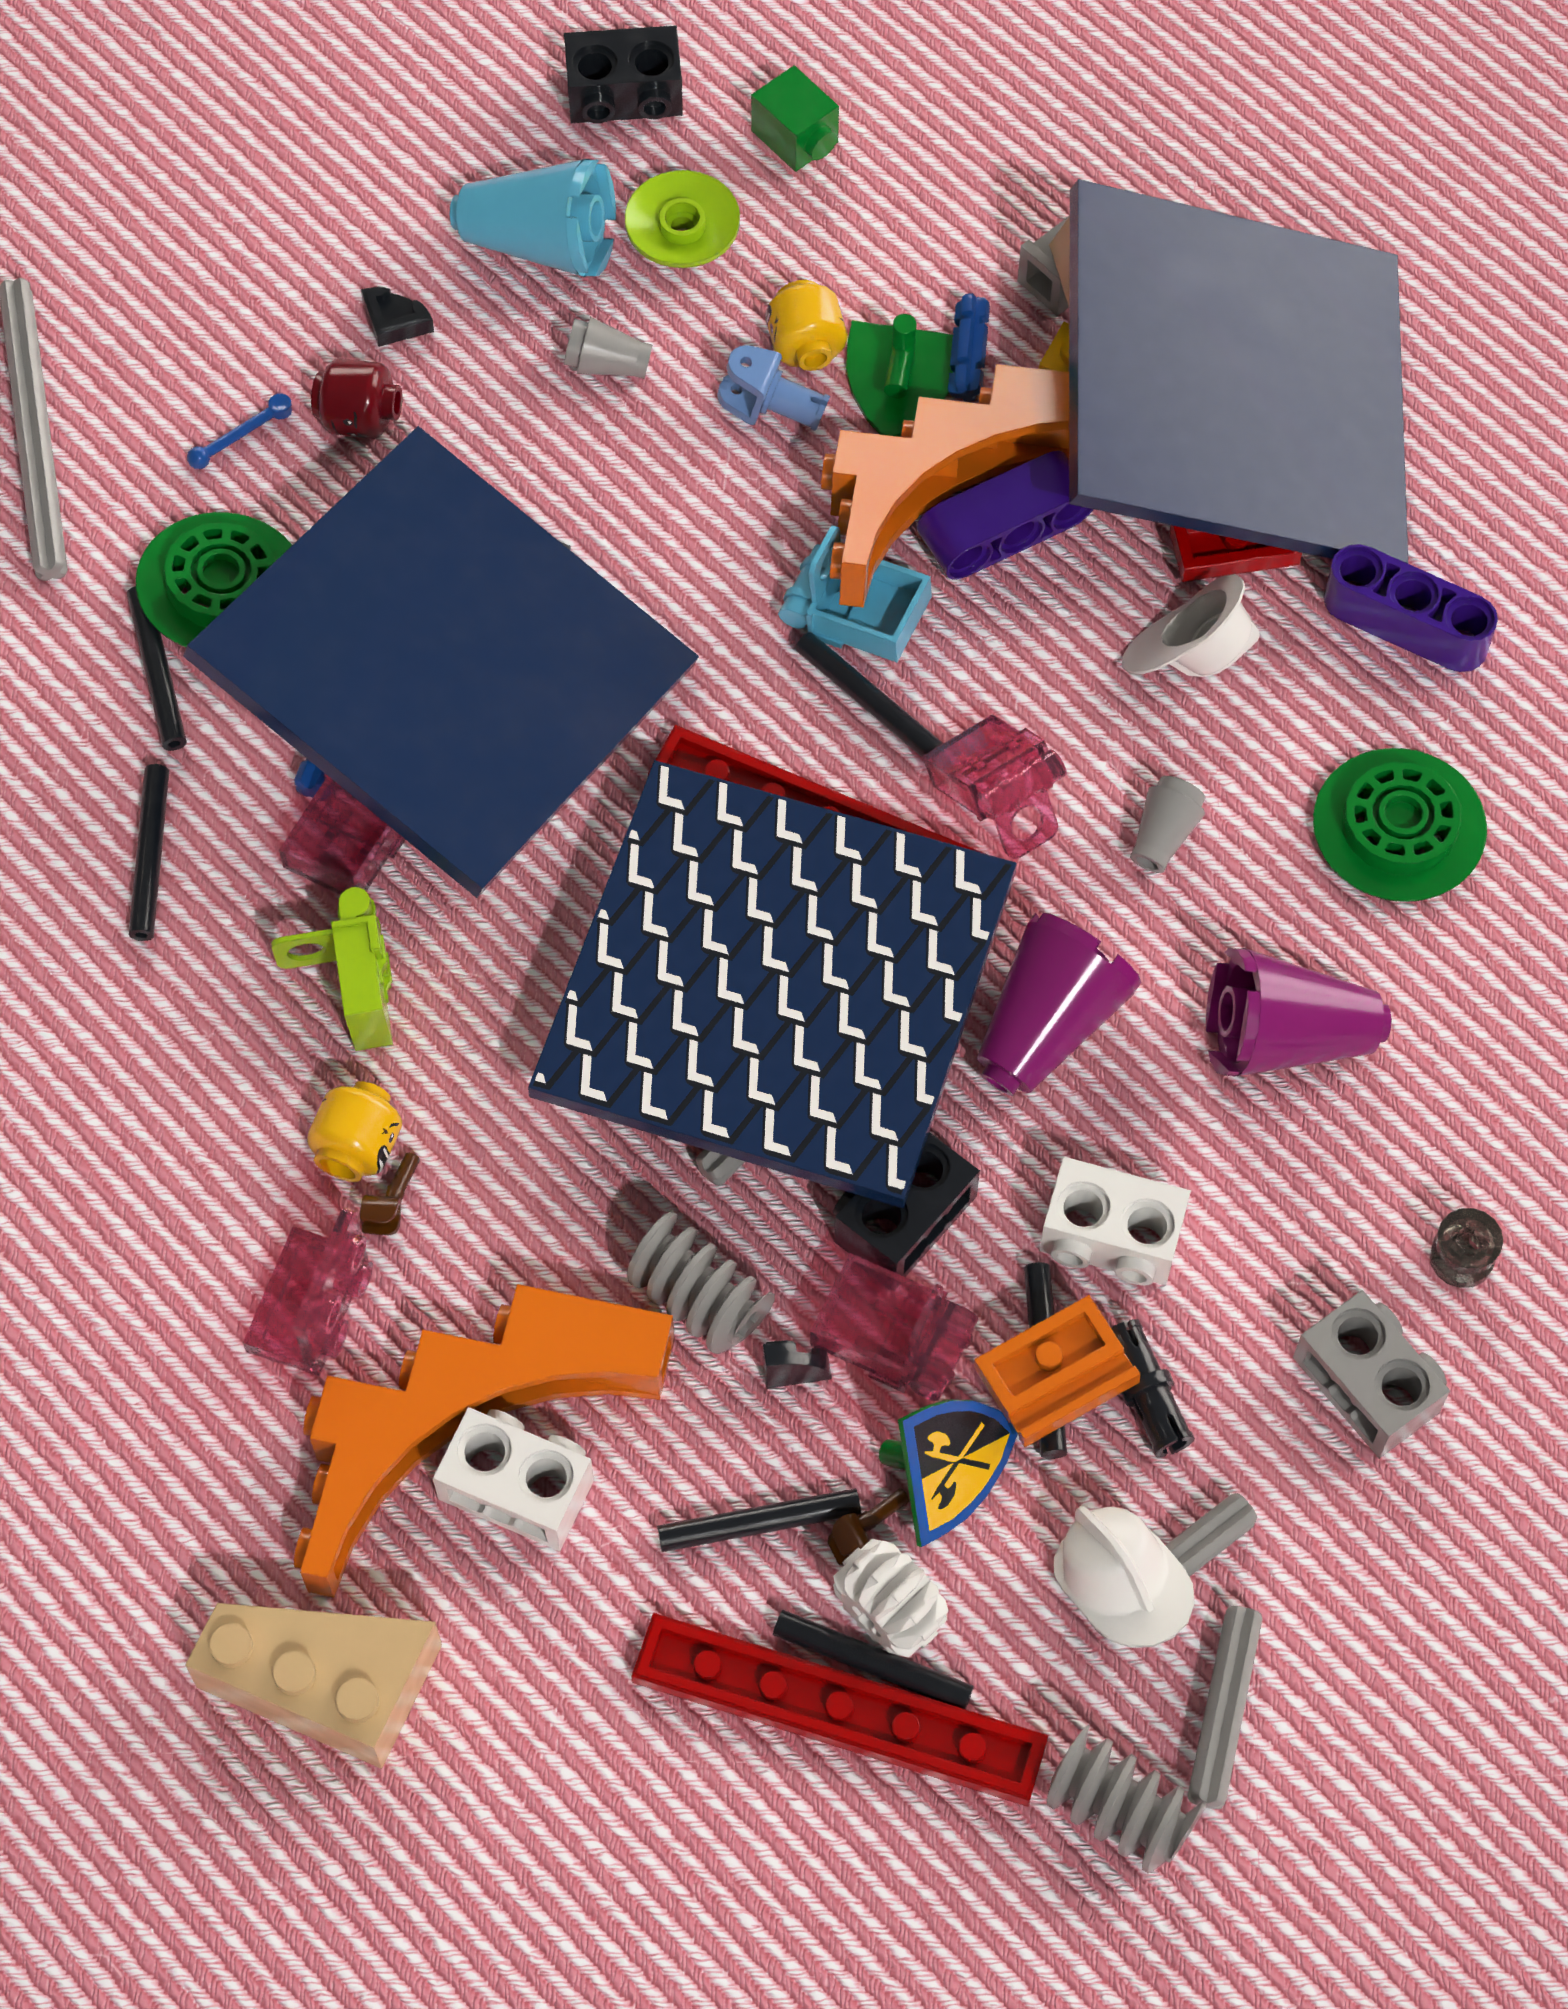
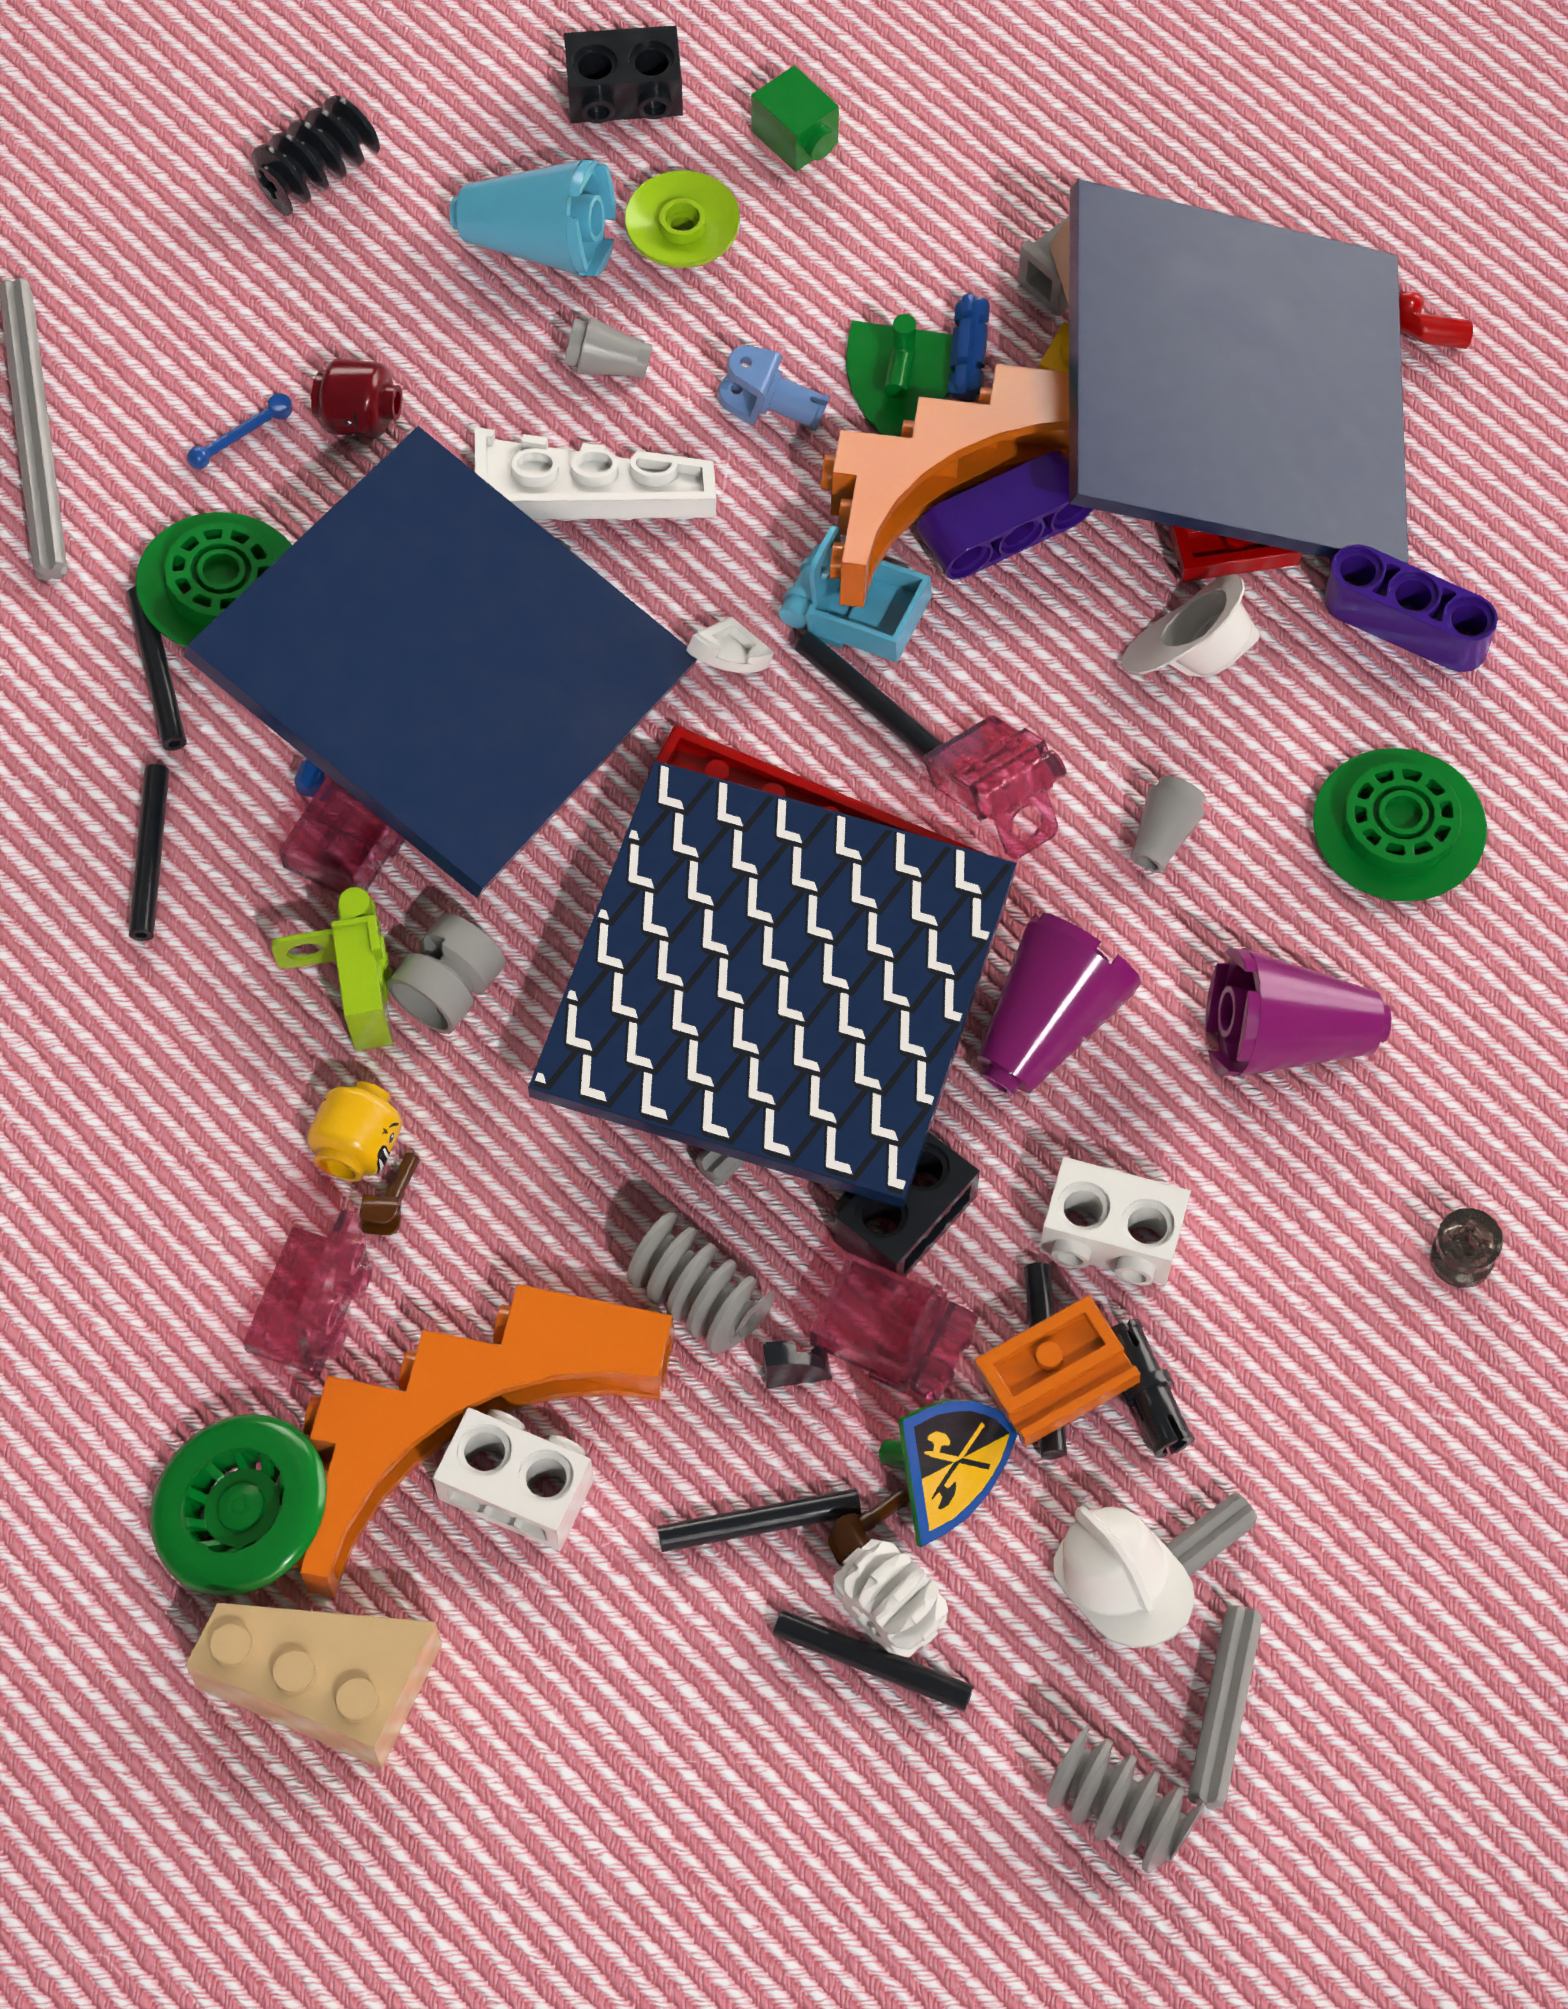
black tile [361,287,434,347] -> none
red tile [631,1613,1049,1807] -> none
yellow head [765,280,848,371] -> none
light grey brick [1293,1290,1450,1459] -> none
none -> green wheel [150,1414,327,1596]
none -> black piece [251,95,380,216]
none -> light grey wheel [386,913,506,1034]
none -> white wing [474,427,716,521]
none -> white tile [686,617,774,673]
none -> red arm [1399,292,1473,349]

